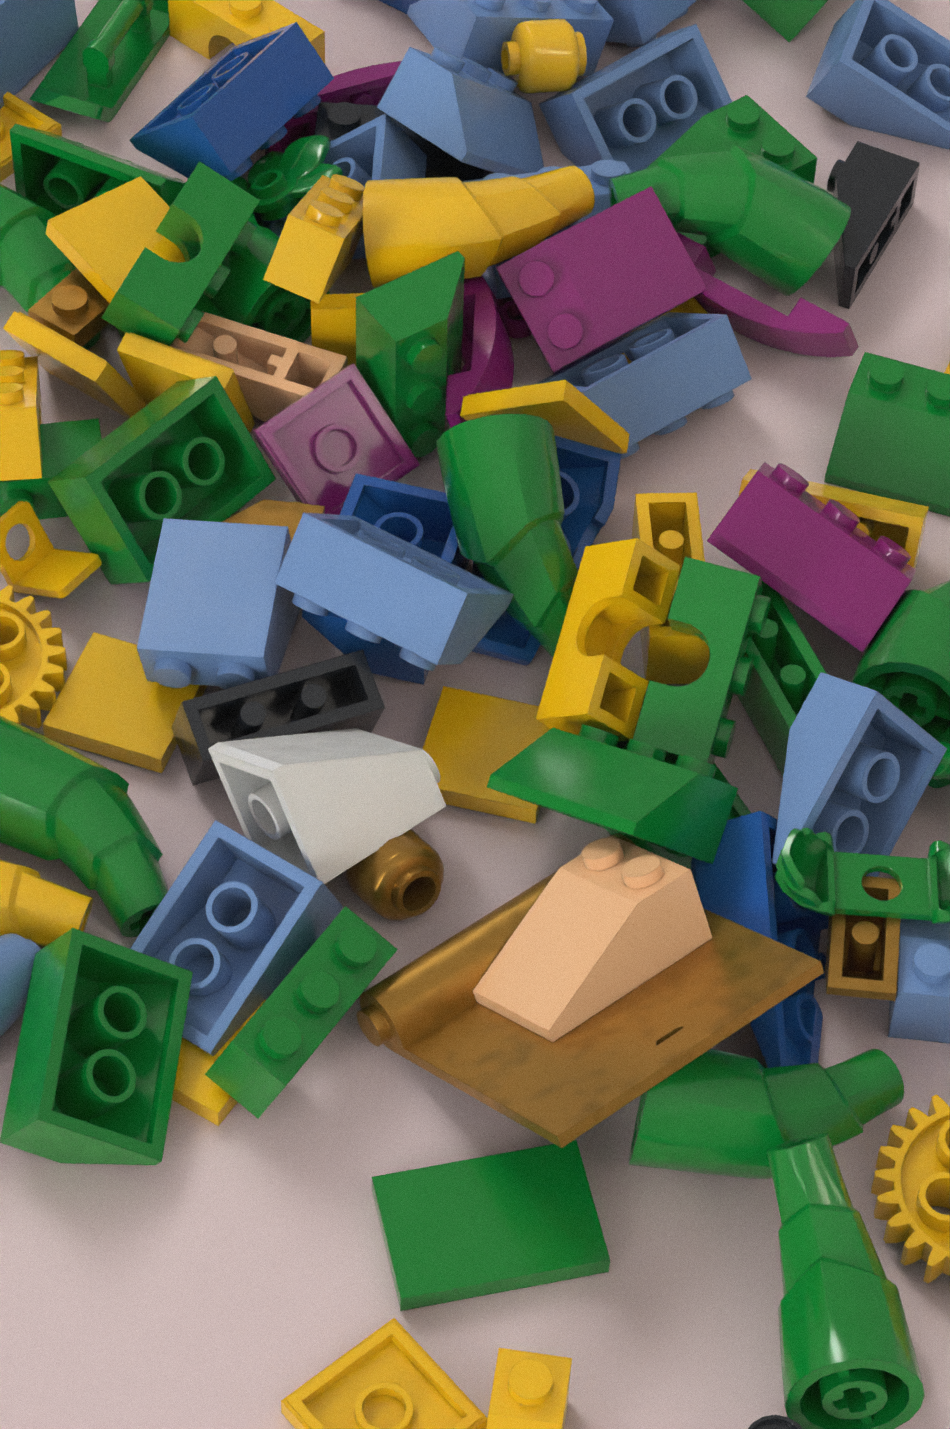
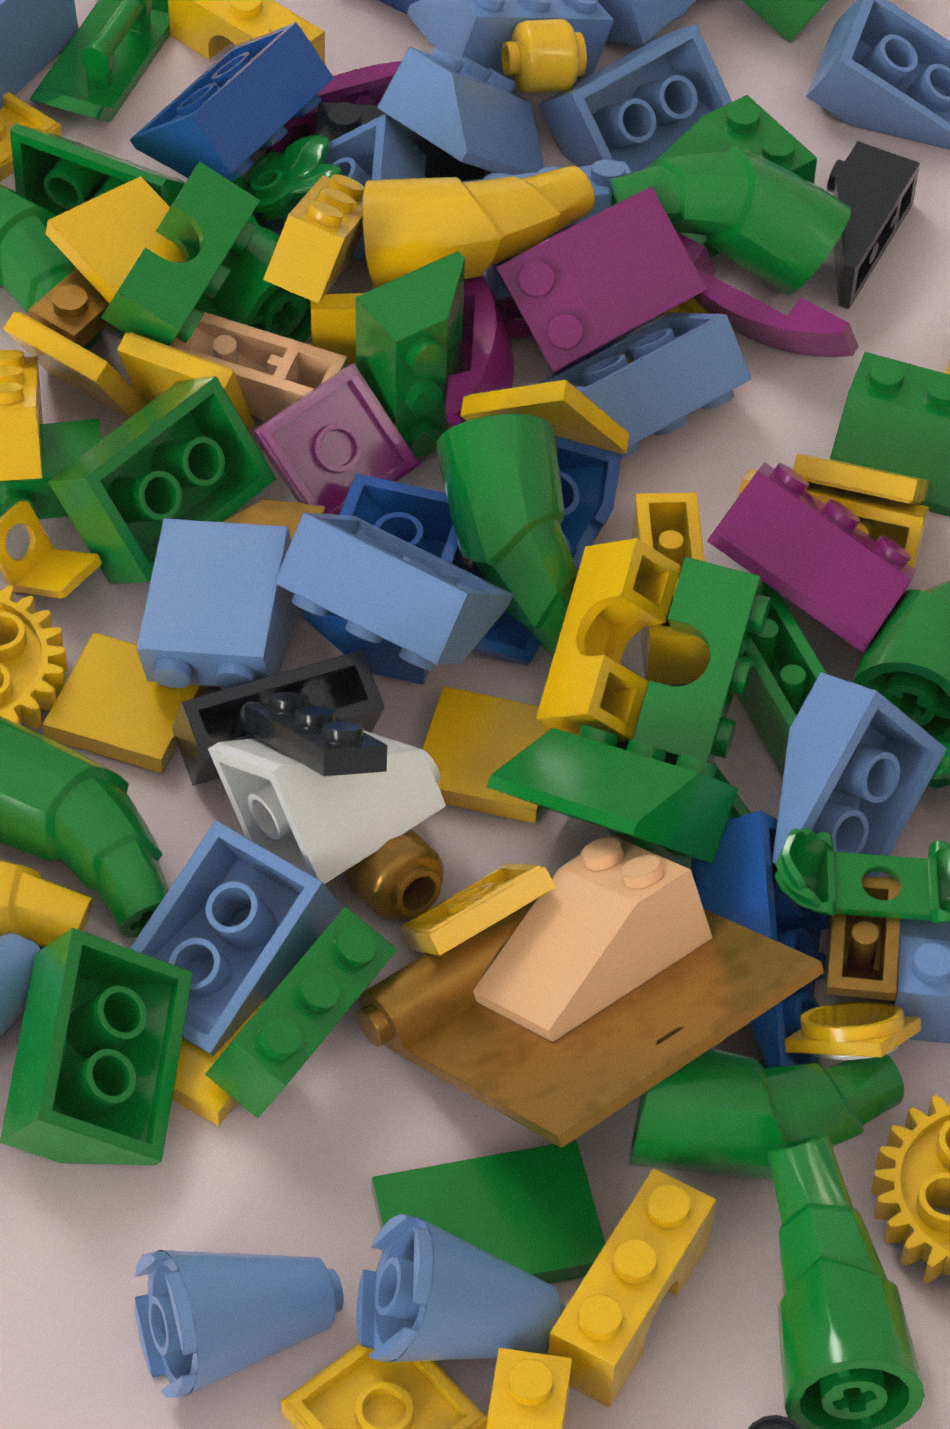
none -> medium blue cone [135,1250,344,1398]
none -> black plate [245,692,388,776]
none -> medium blue cone [356,1214,565,1362]
none -> yellow tile [399,863,556,956]
none -> yellow arch [548,1168,717,1407]
none -> yellow piece [785,1001,921,1060]
none -> yellow tile [793,454,929,504]

